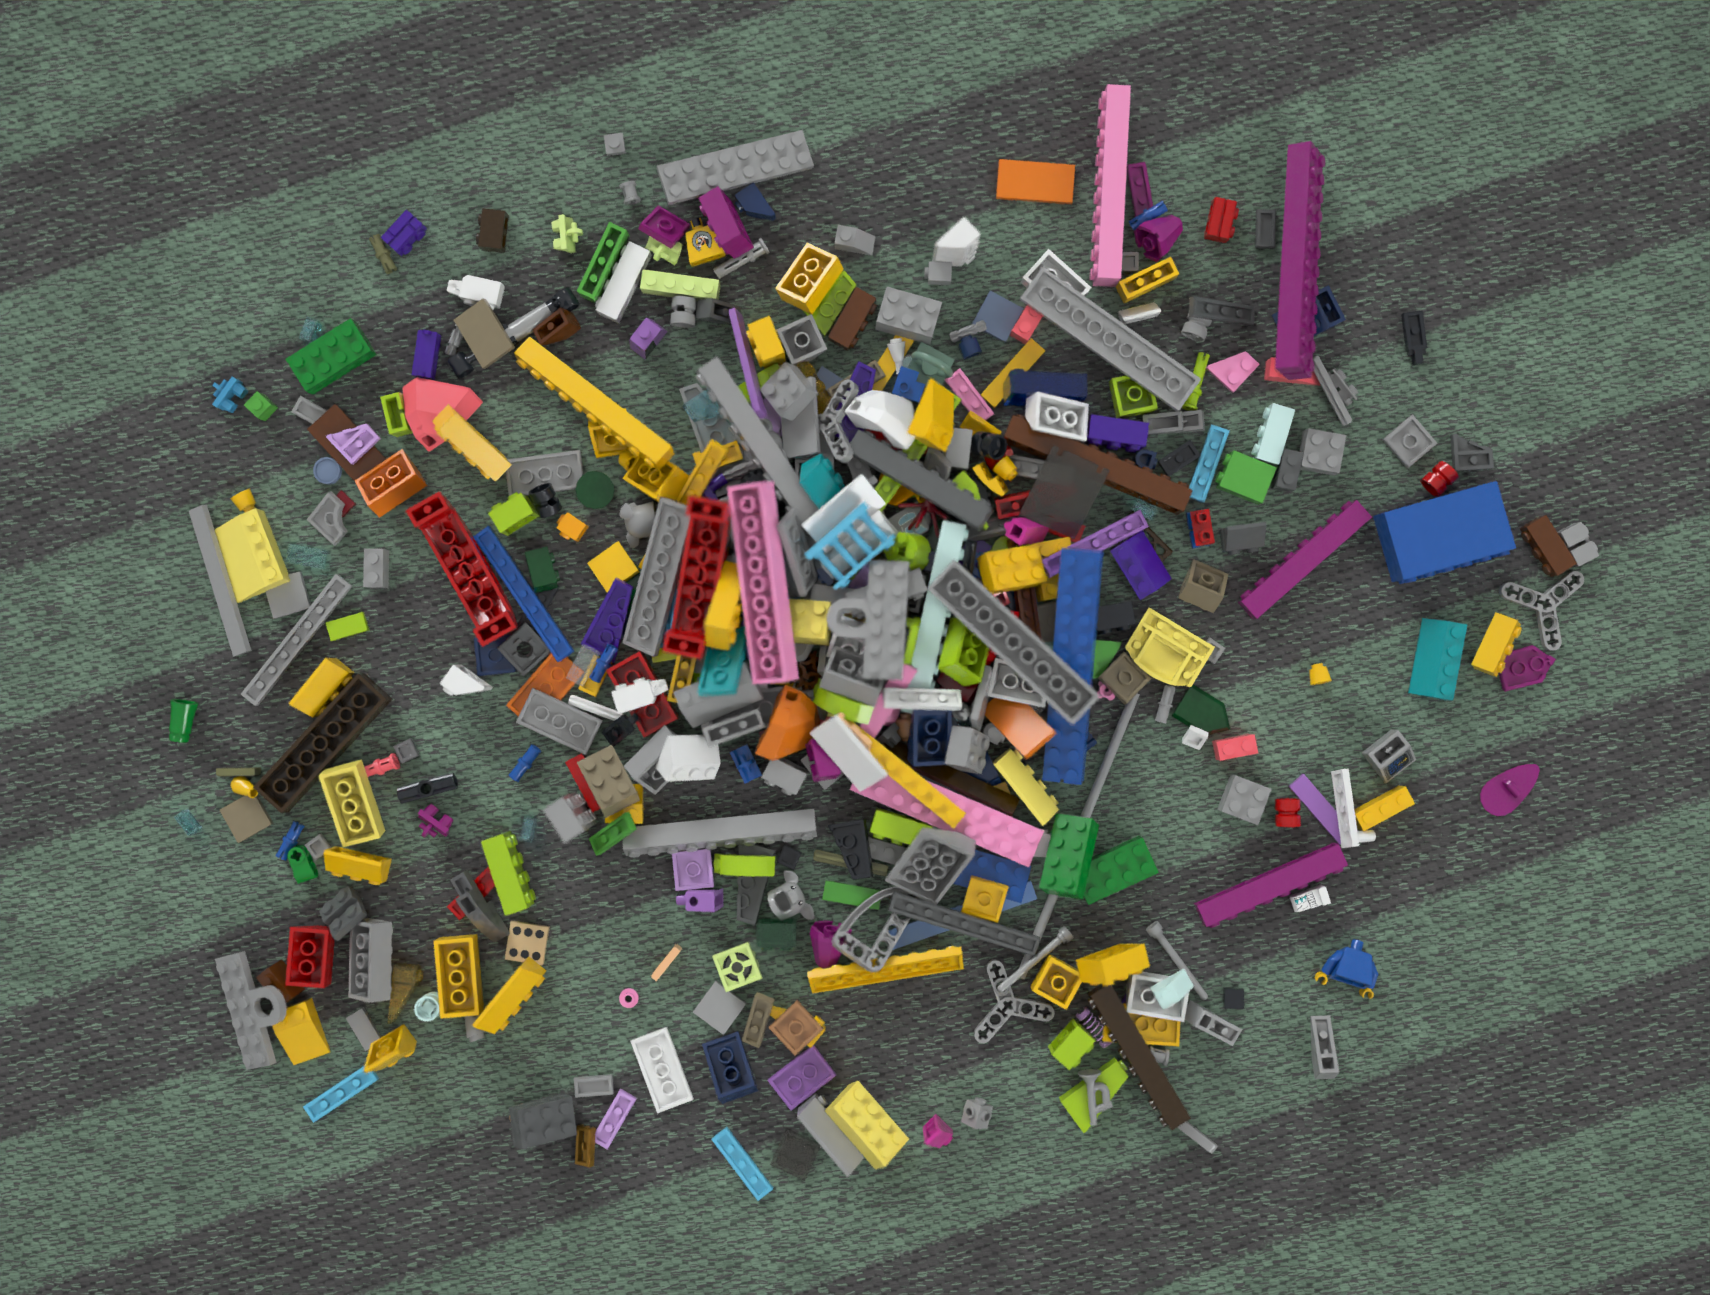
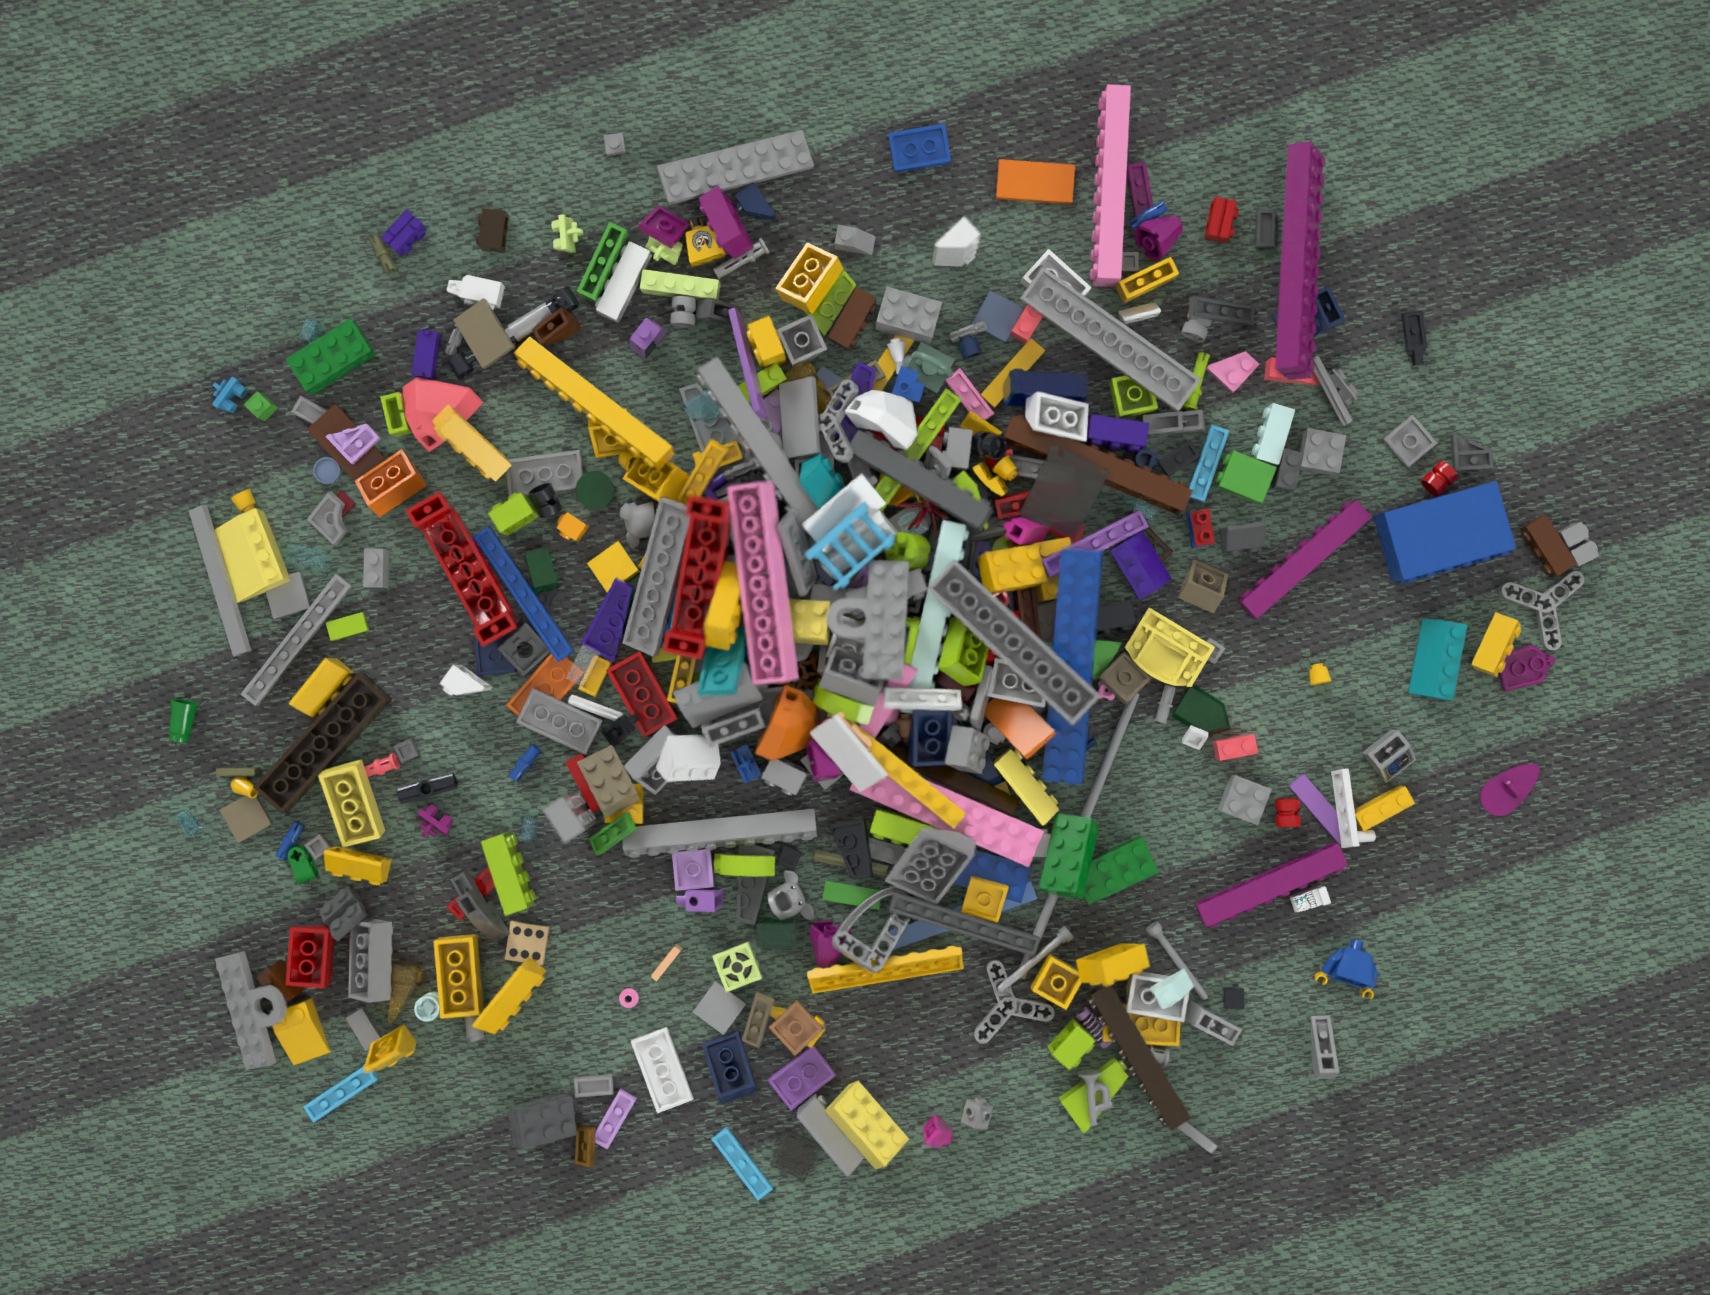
blue pin [589,644,618,683] -> none
white hinge [611,677,669,714] -> none
light grey bush [619,181,641,206] -> none
light grey brick [760,362,818,421] -> none
yellow slope [907,379,954,452] -> none
light grey brick [924,261,952,285] -> none
none -> blue plate [888,124,951,173]

